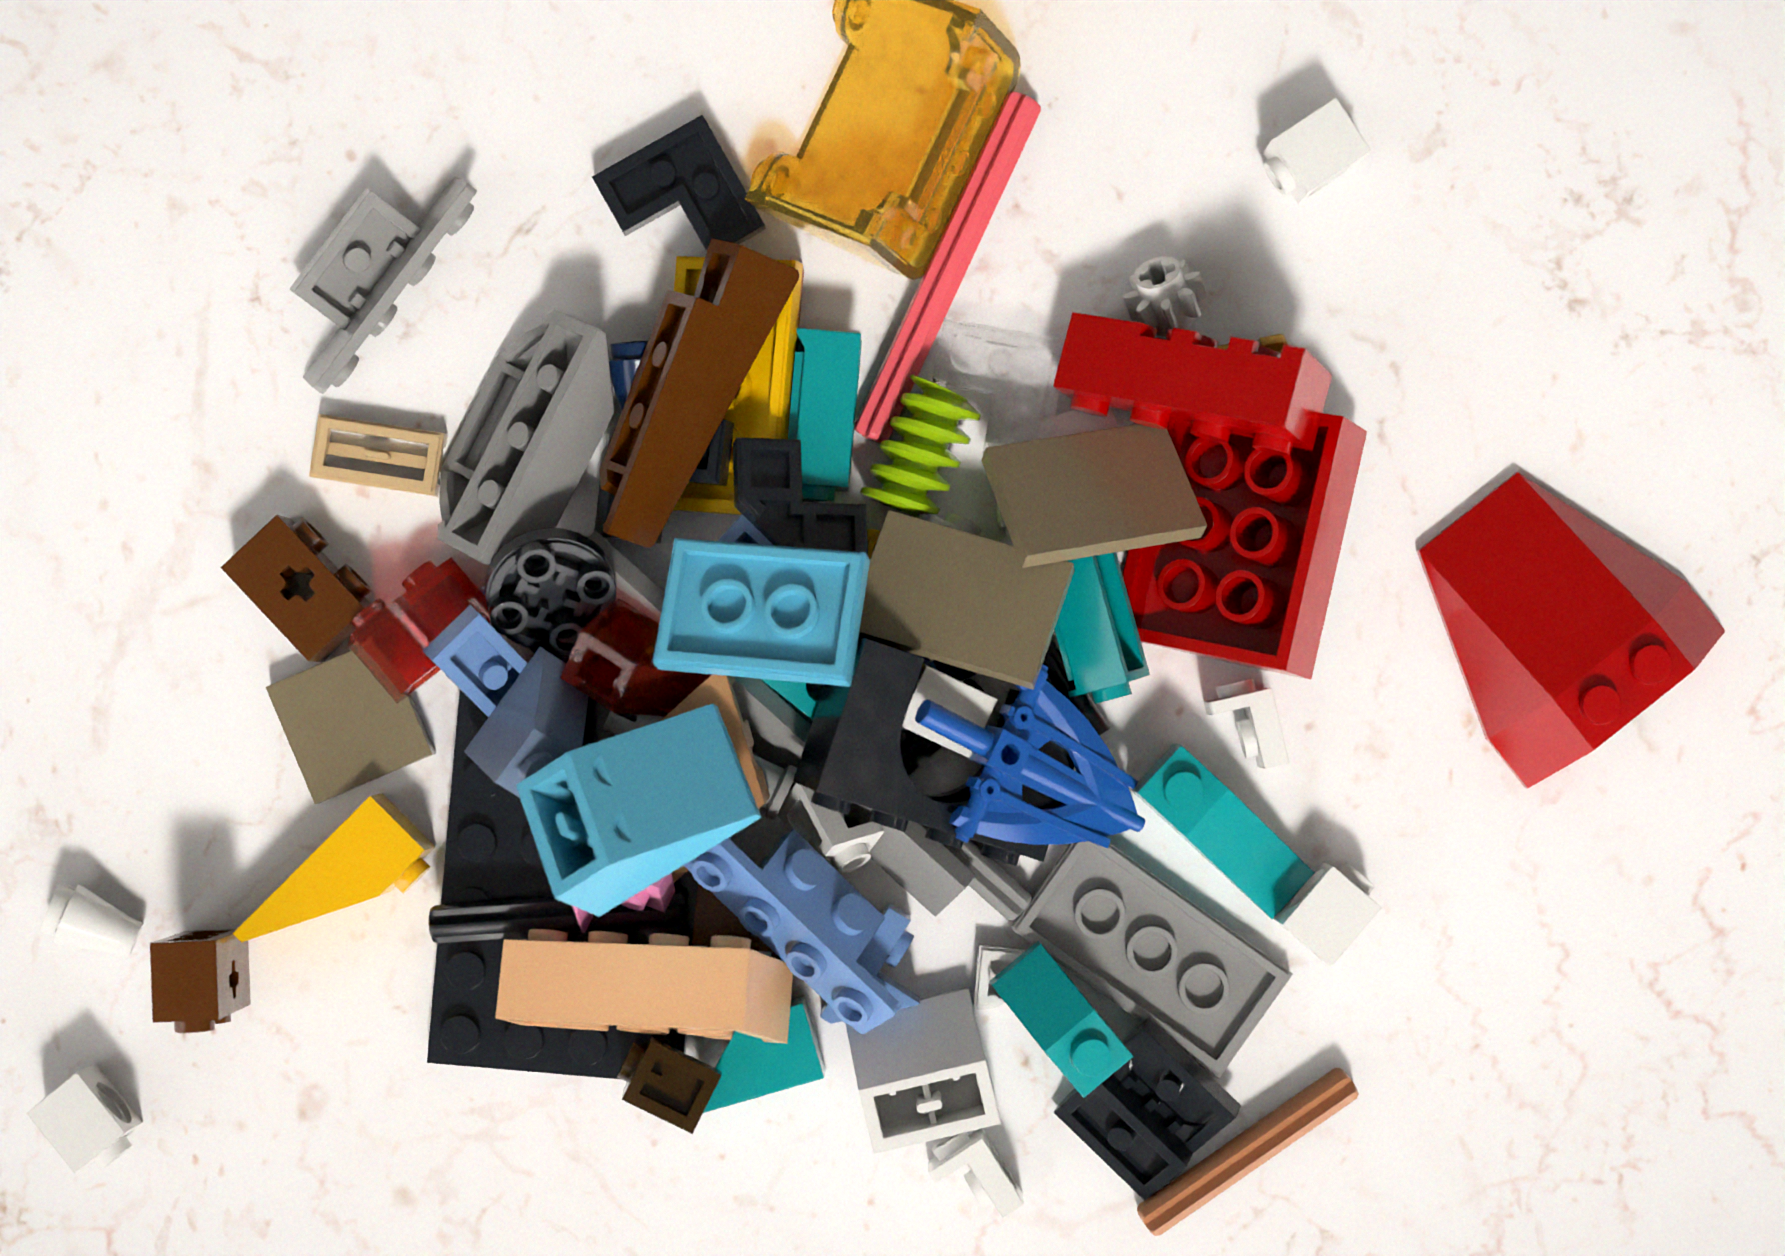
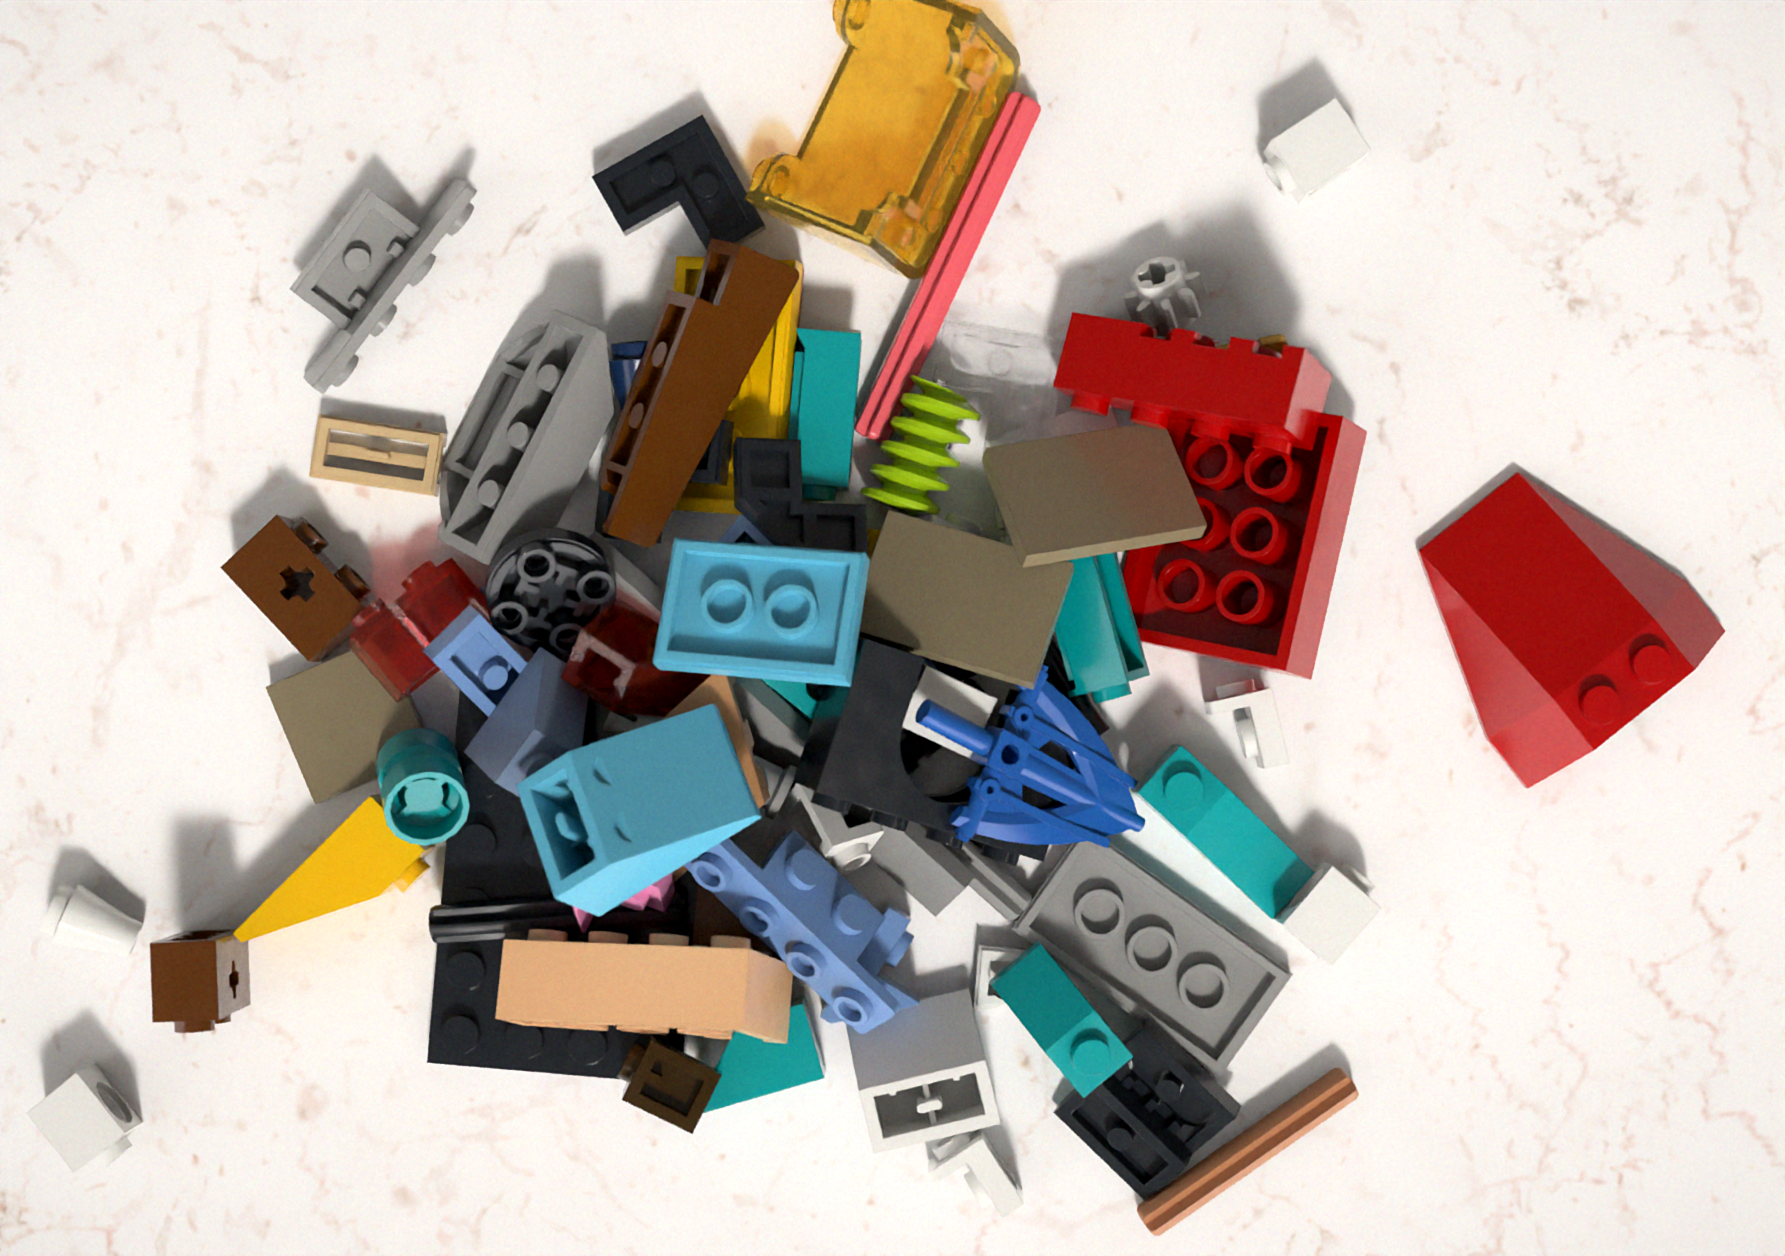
none -> teal wheel [375,728,470,845]

